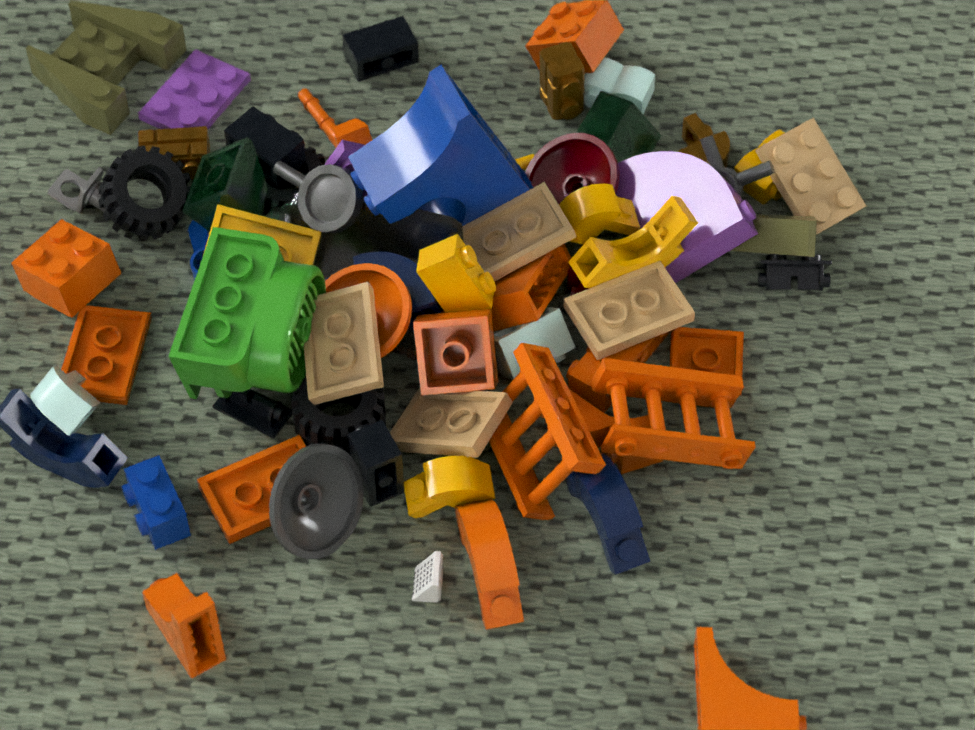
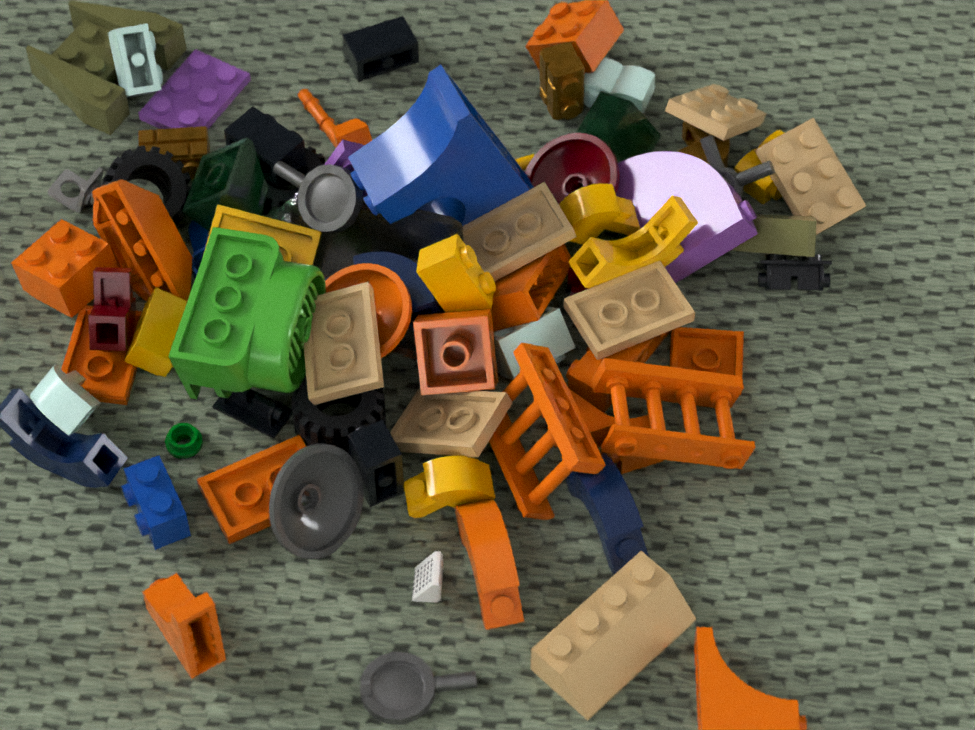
none -> dark red brick [88,267,136,351]
none -> orange wedge [92,179,192,301]
none -> light aqua brick [108,23,163,98]
none -> yellow brick [124,287,187,377]
none -> green plate [165,423,203,459]
none -> flat silver piece [360,652,477,725]
none -> tan slope [531,551,696,720]
none -> tan plate [665,84,767,141]

